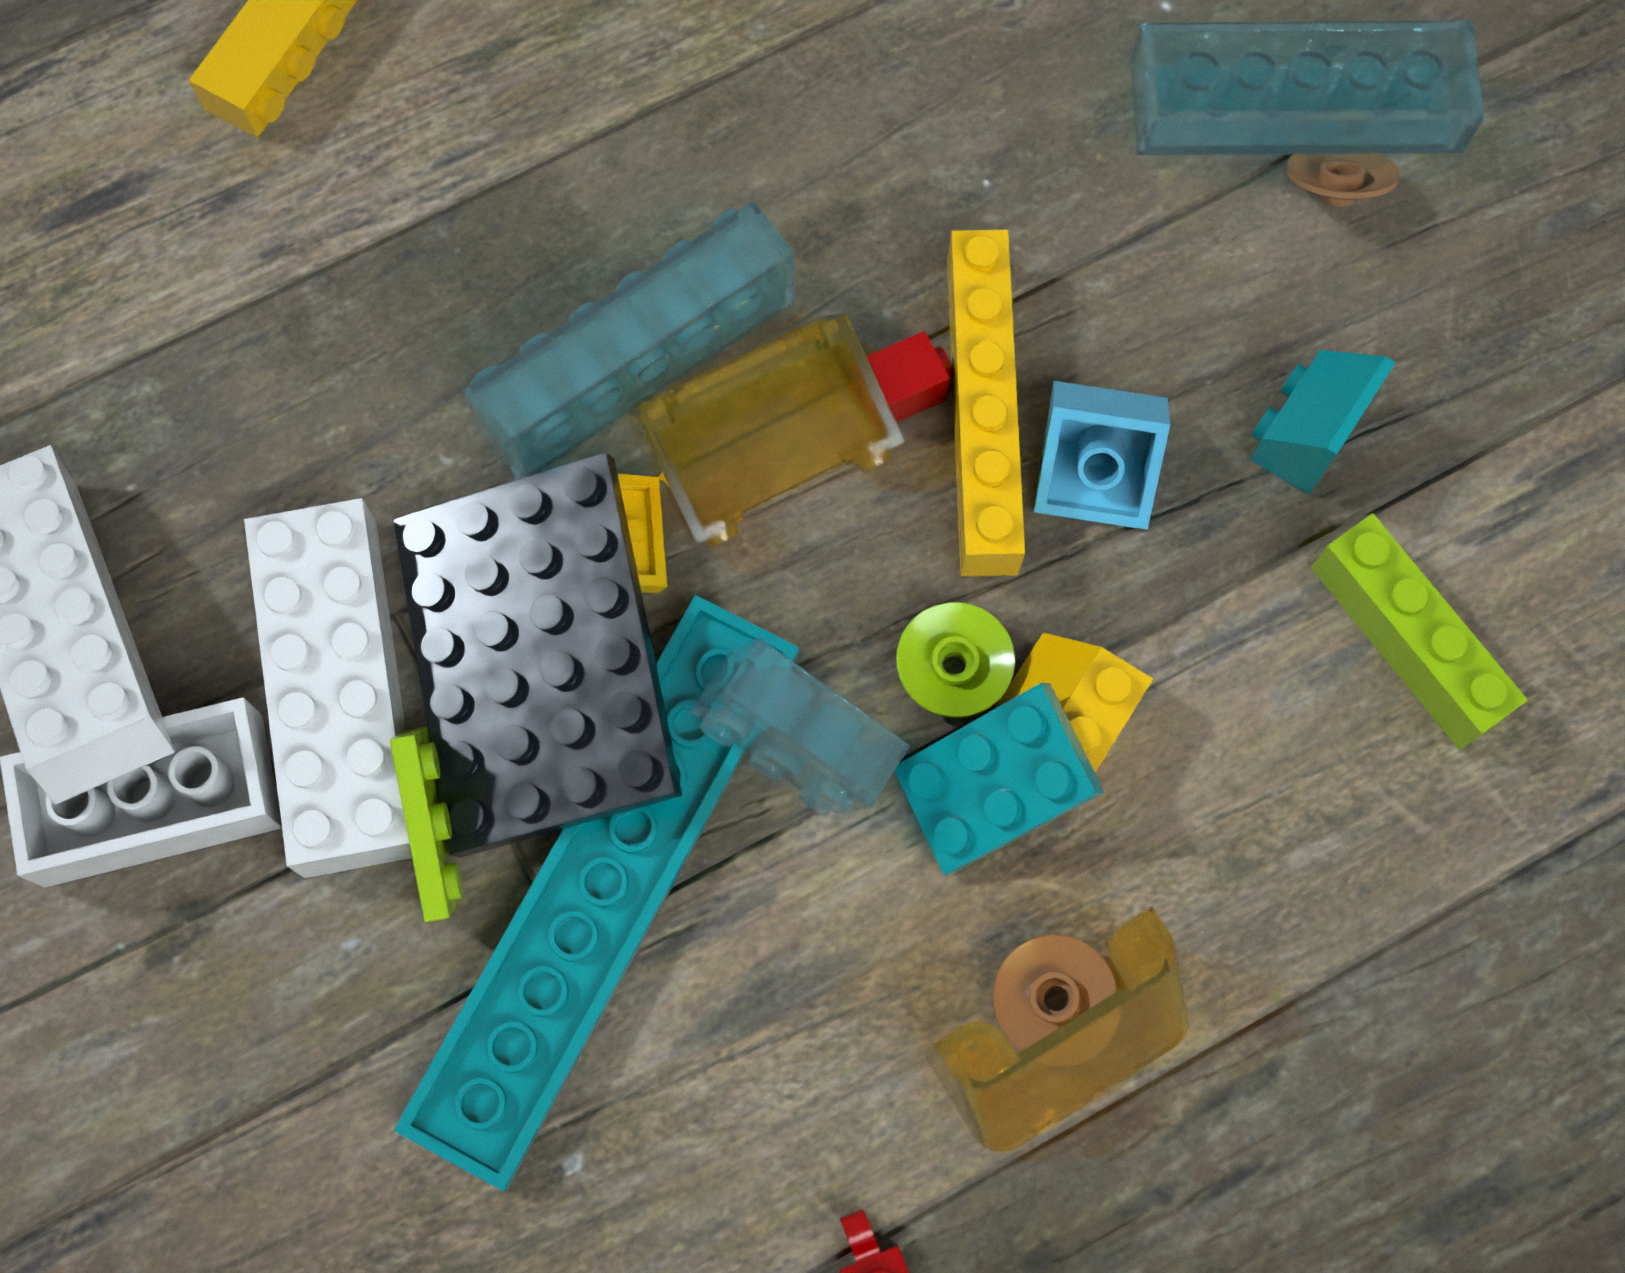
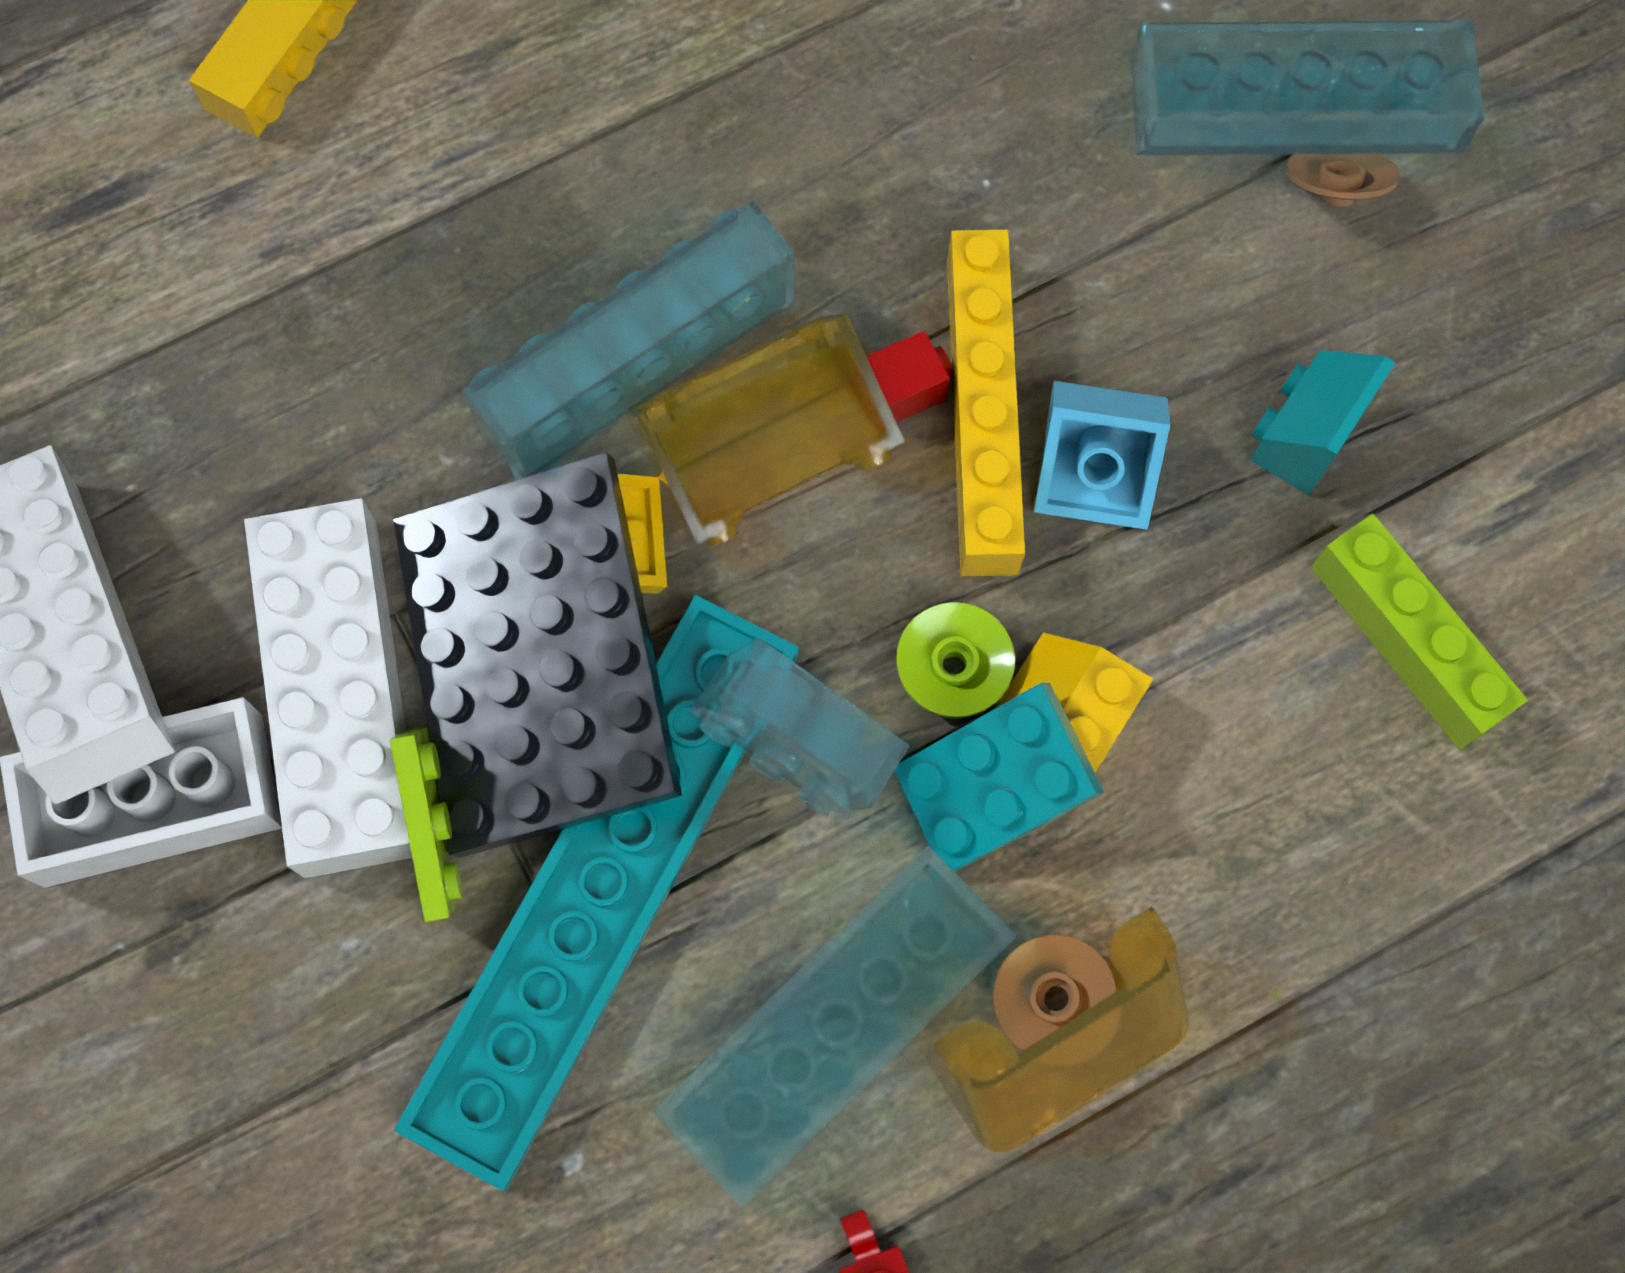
none -> clear light blue brick [653,846,1017,1209]

